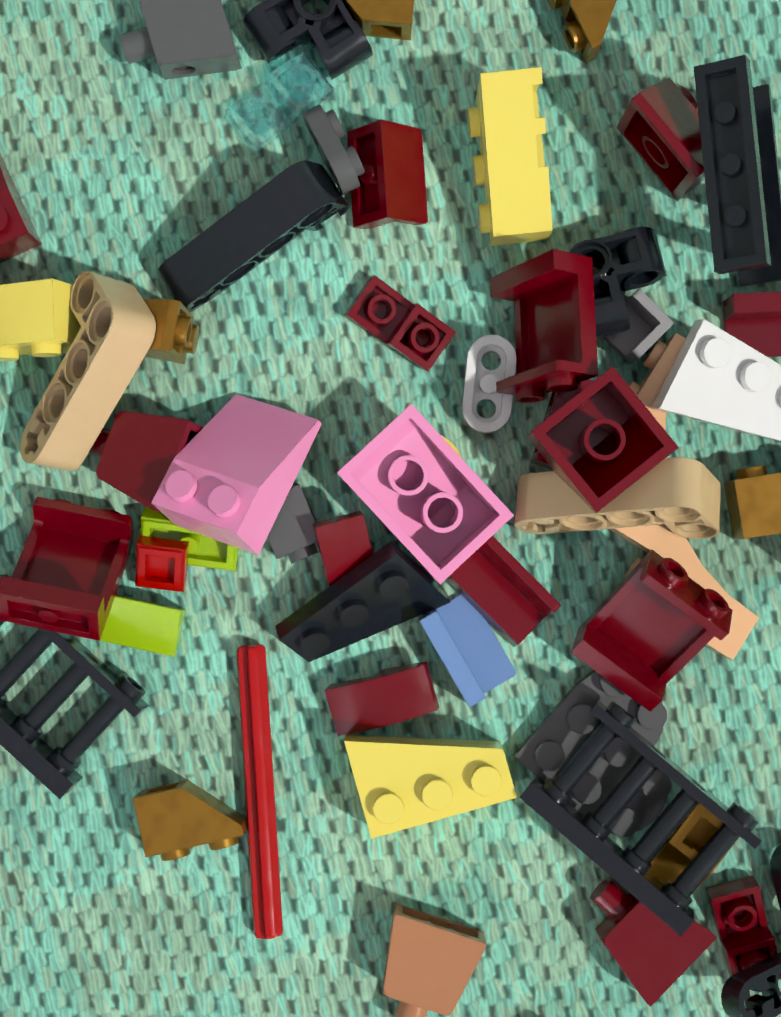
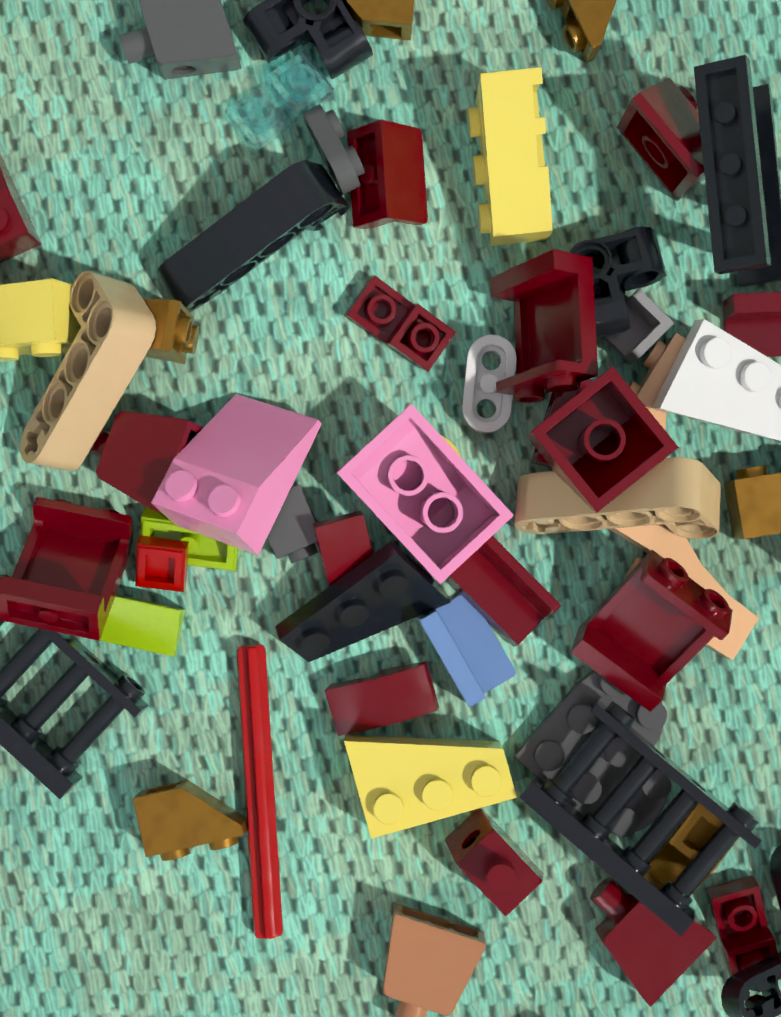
none -> dark red torso [445,808,544,916]

